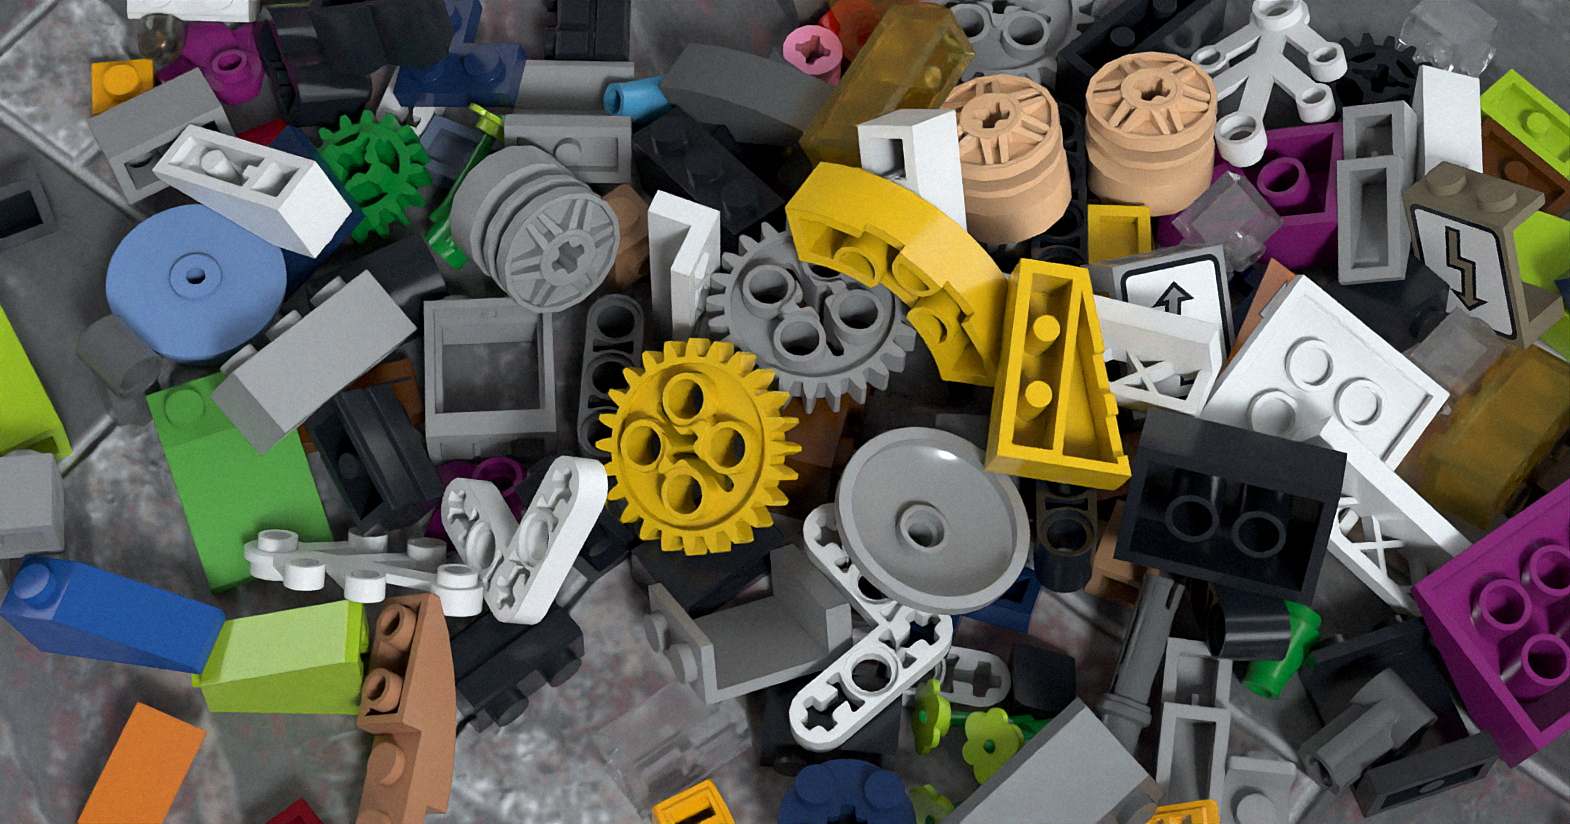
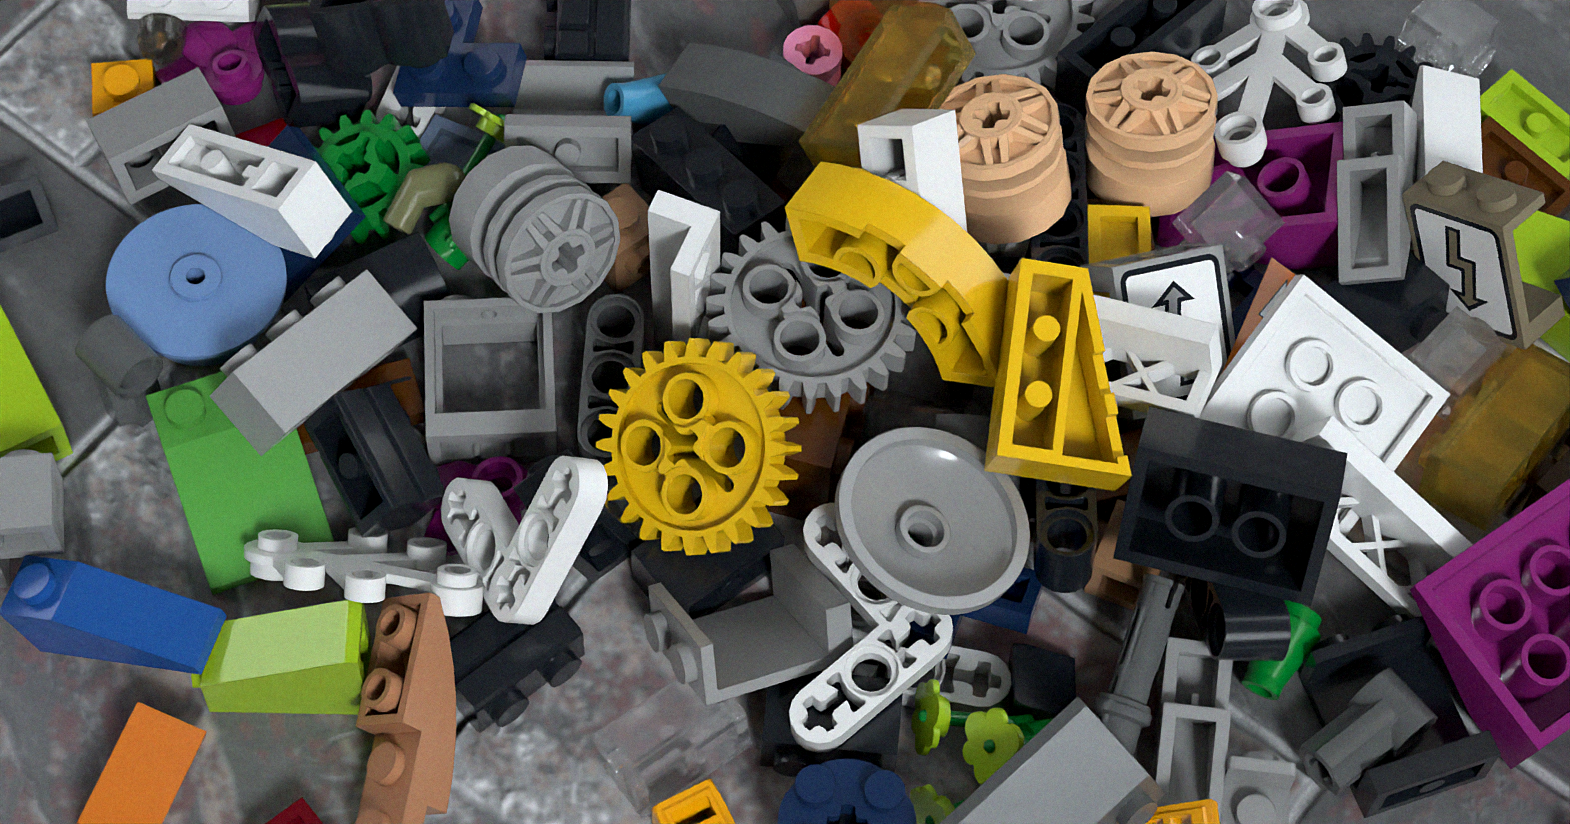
none -> olive arm [382,162,466,235]

